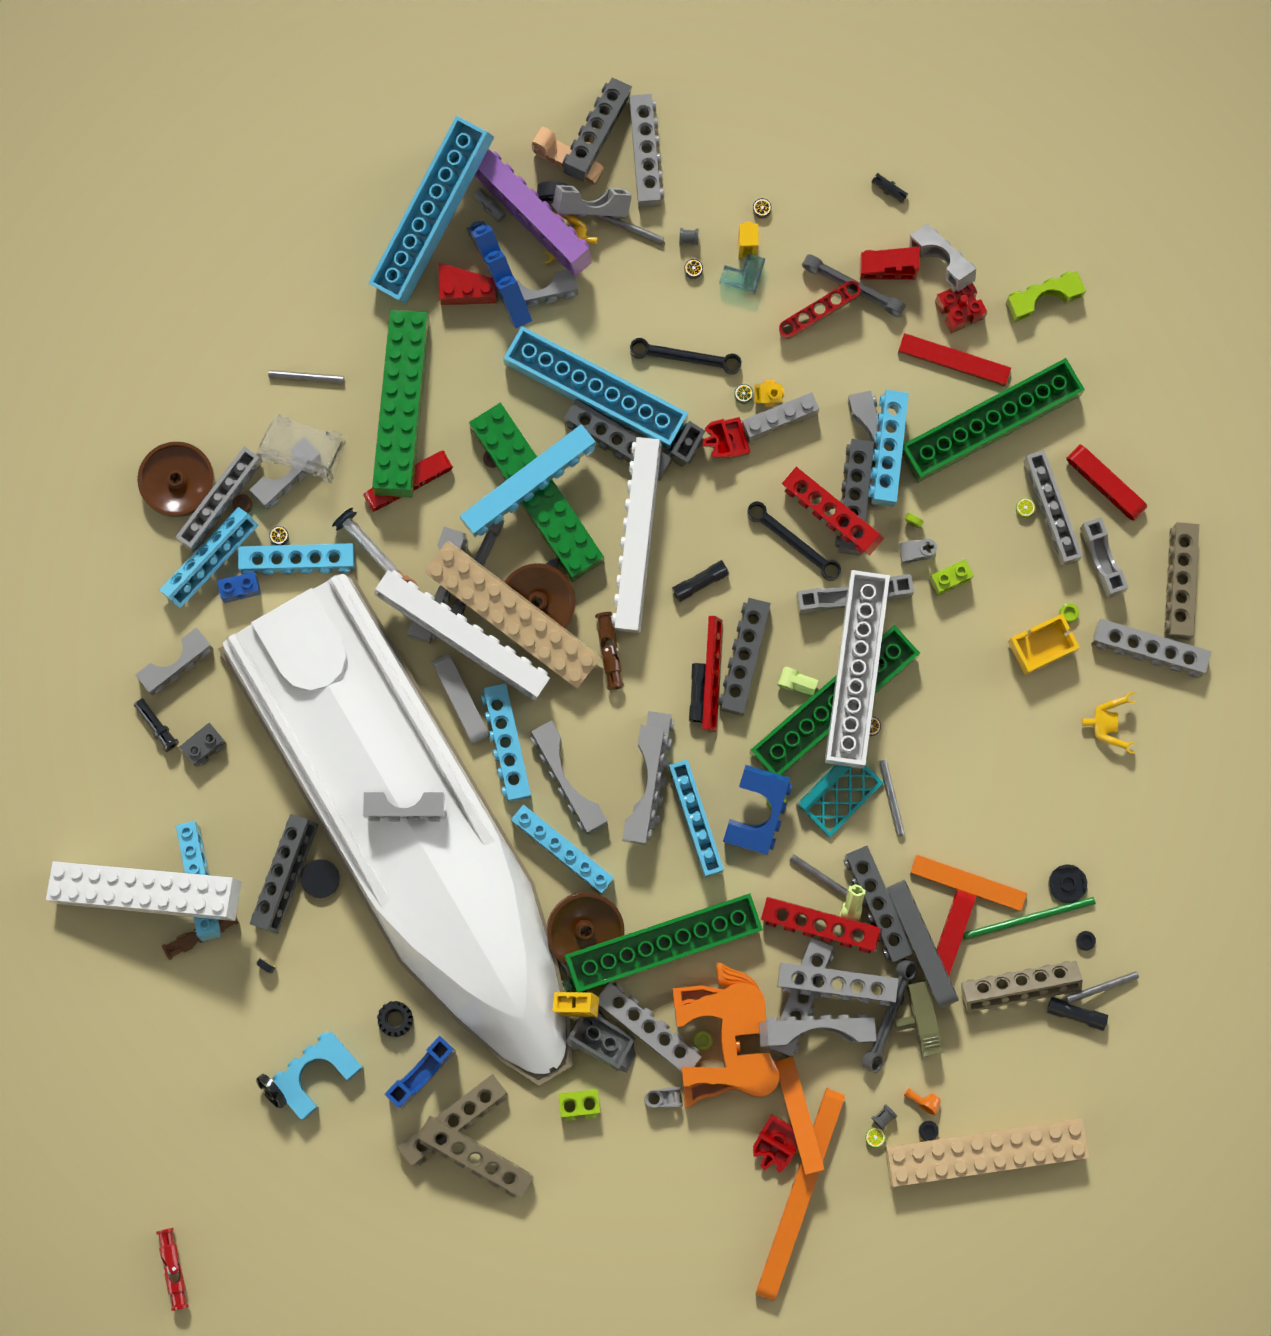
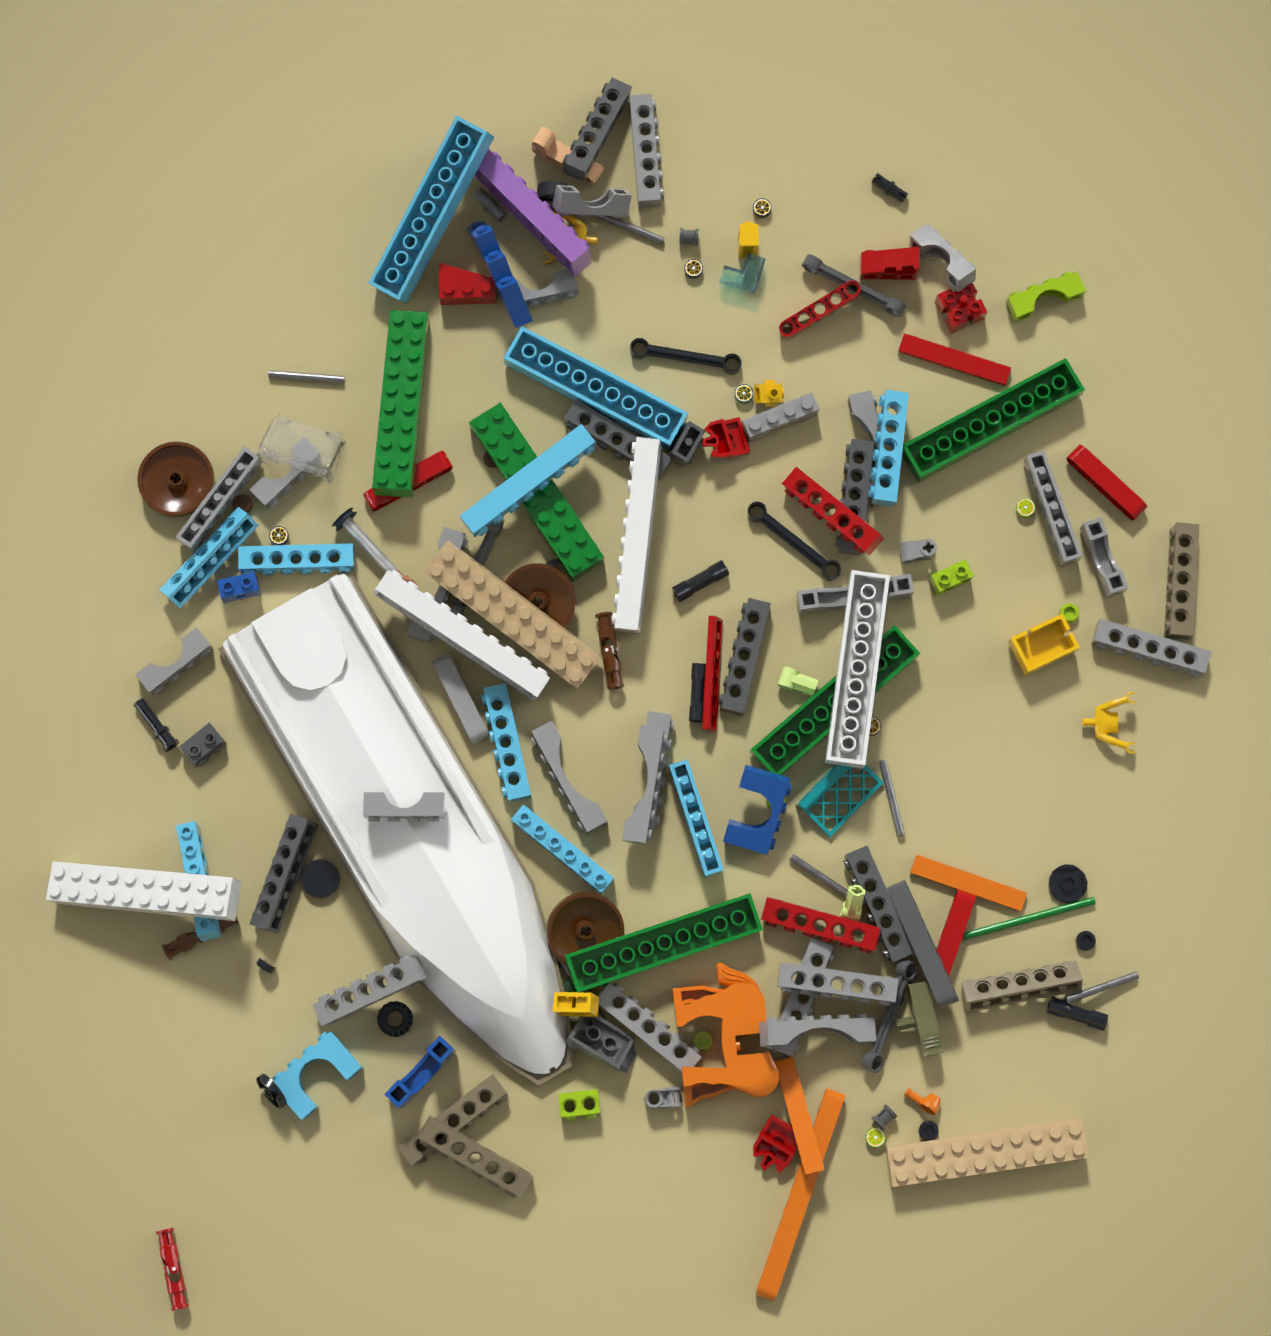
lime tile [904,513,924,528] -> none
none -> light grey brick [313,955,427,1026]

